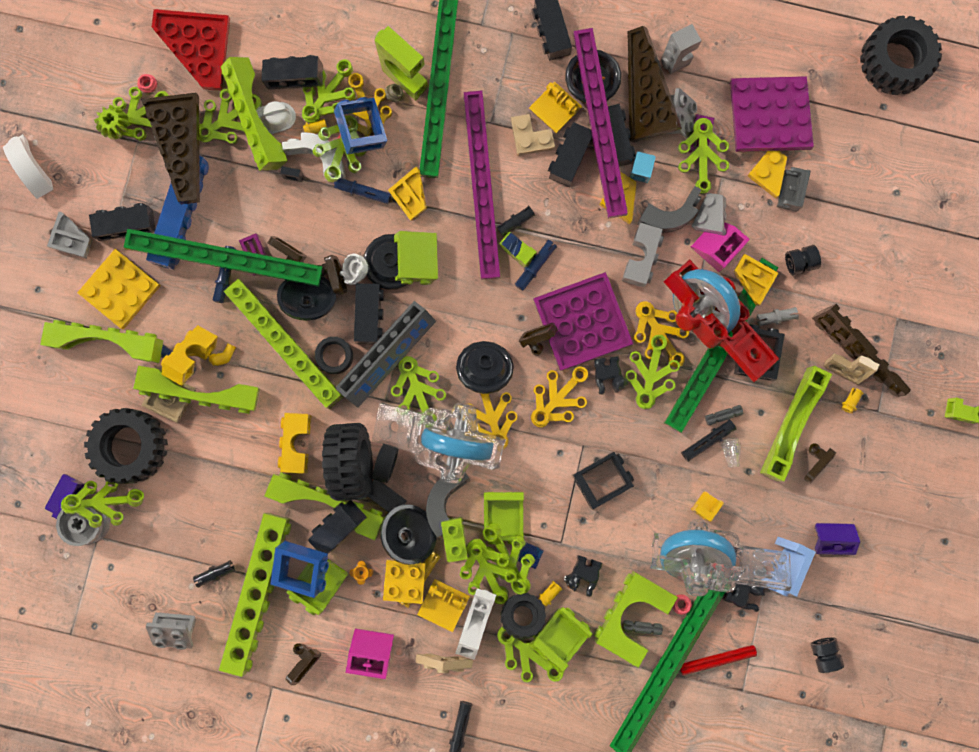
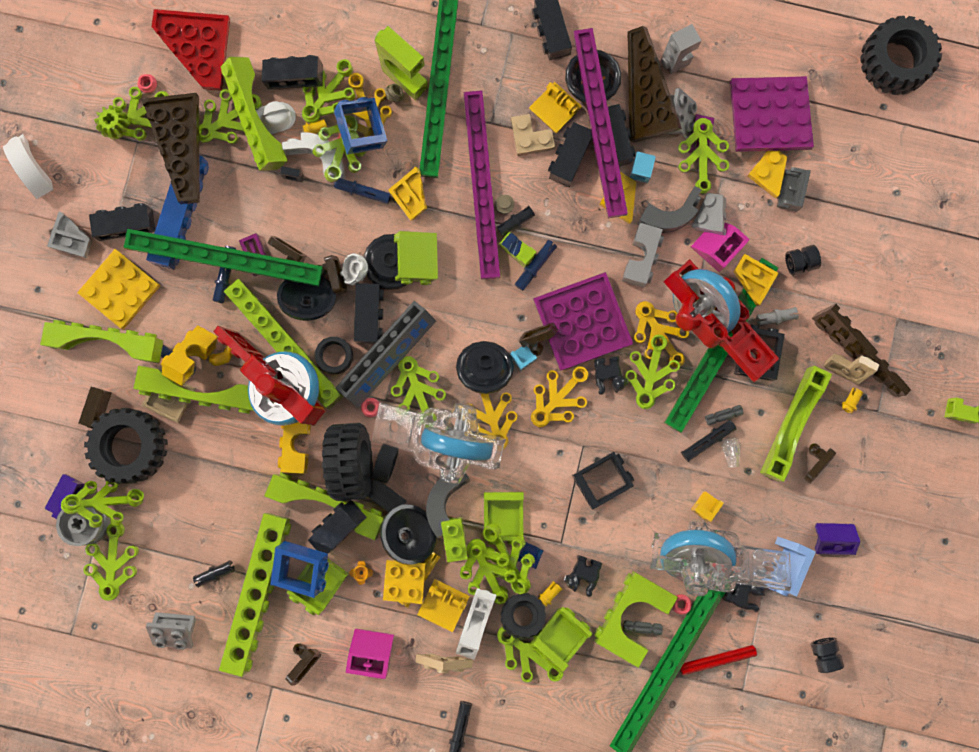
none -> dark brown panel [78,386,112,429]
none -> lime plant [83,524,139,601]
none -> piece [213,326,326,426]
none -> coral plate [361,398,381,417]
none -> dark tan plate [495,195,514,214]
none -> medium azure panel [510,346,537,371]

